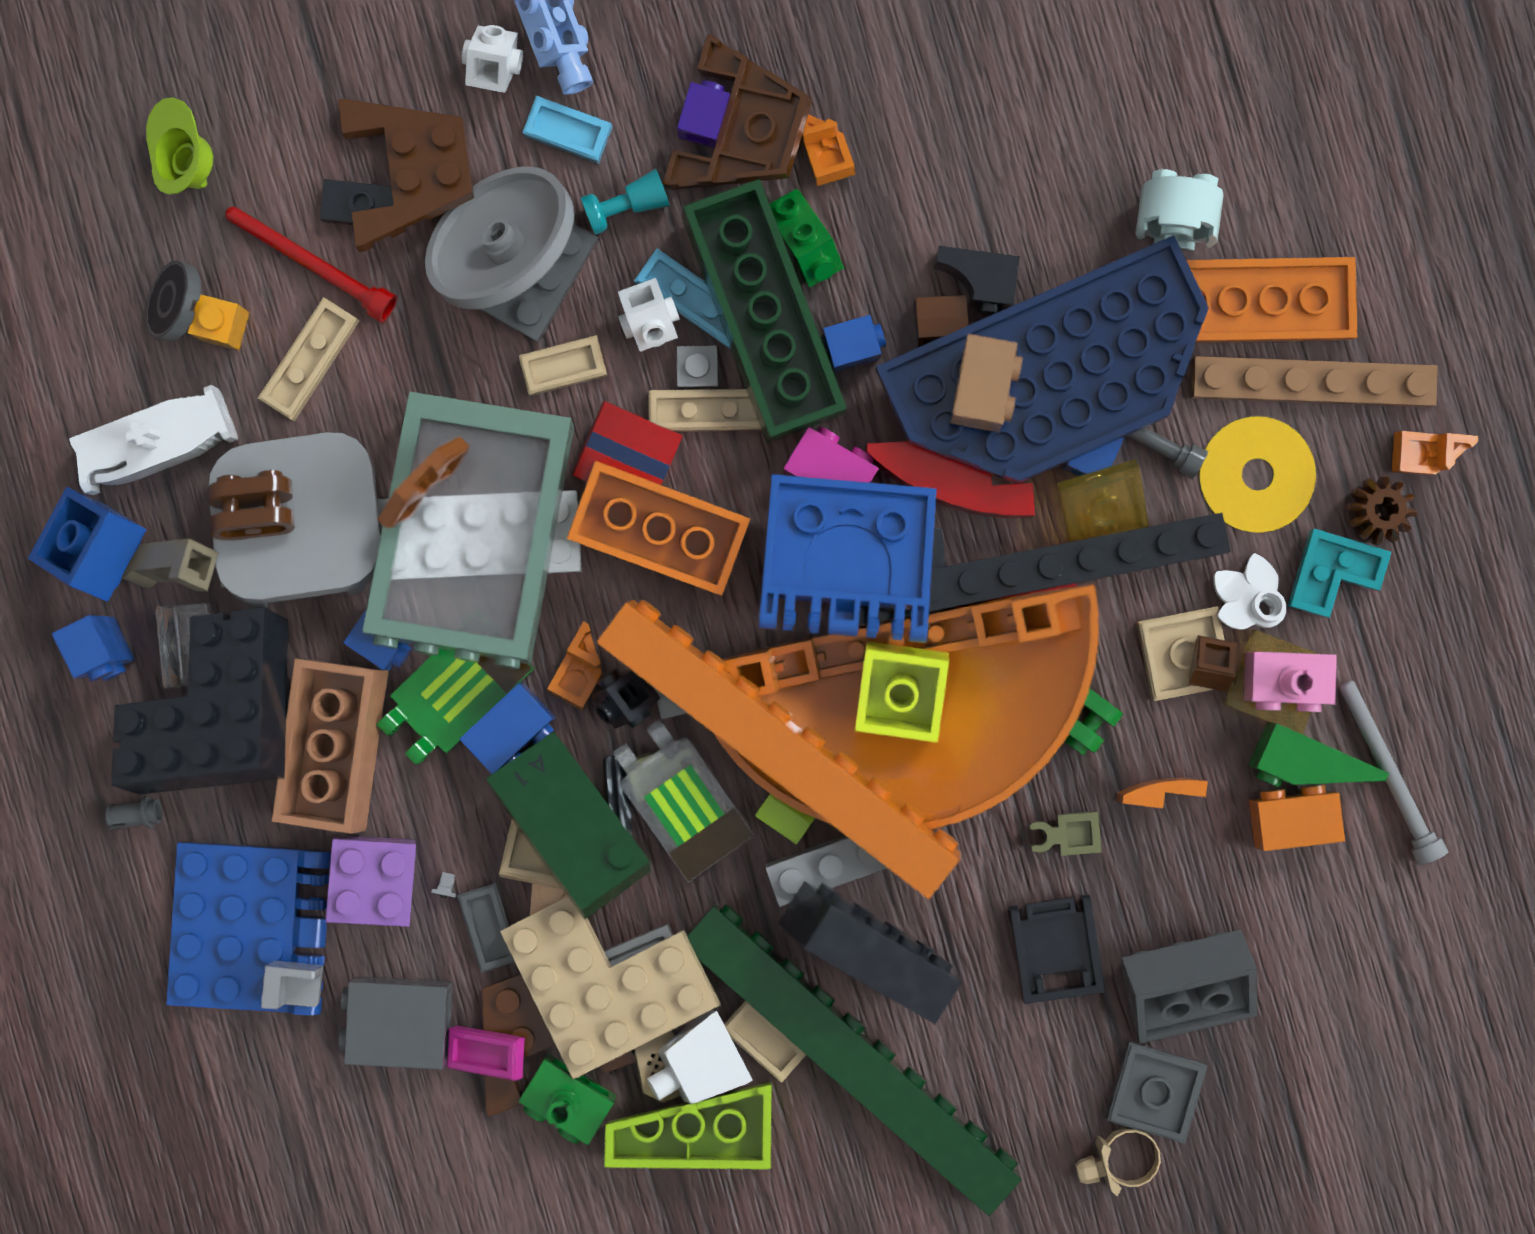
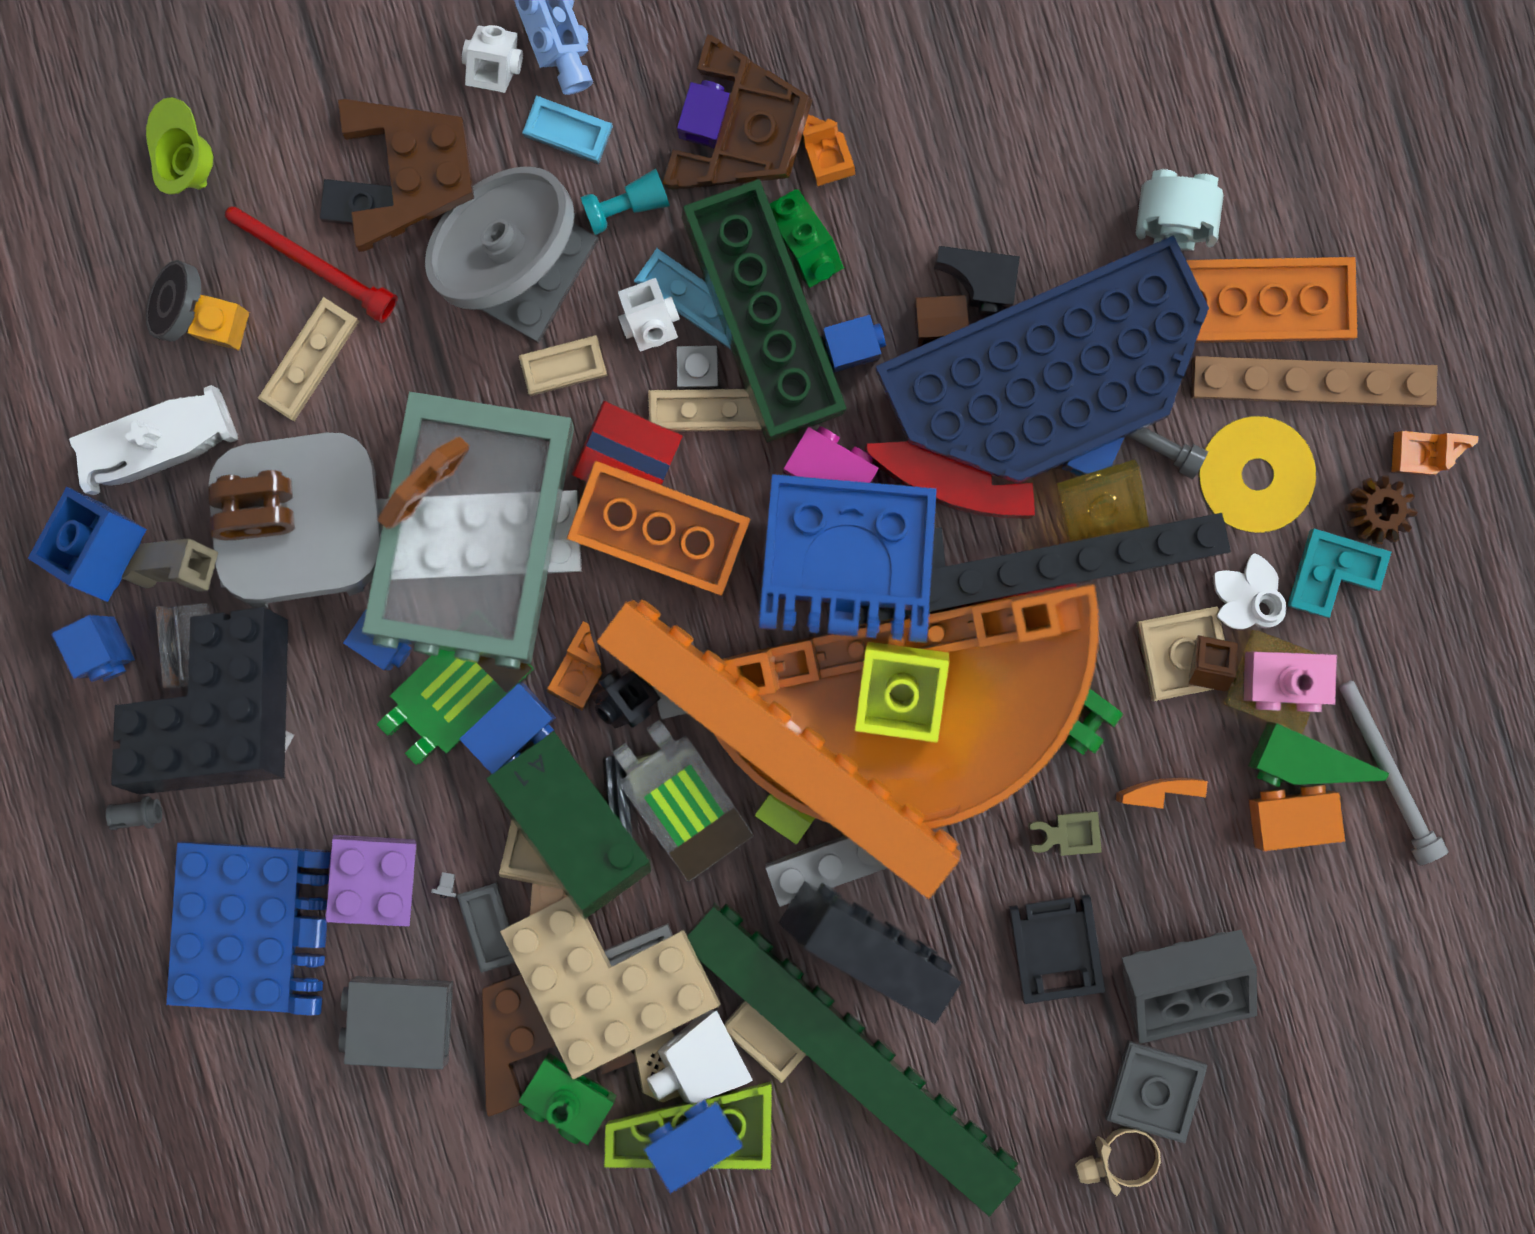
light grey panel [261,961,324,1009] -> none
nougat brick [272,659,388,834] -> none
dark pink tile [447,1026,525,1081] -> none
medium nougat brick [950,334,1022,432] -> none
none -> blue brick [644,1099,743,1193]

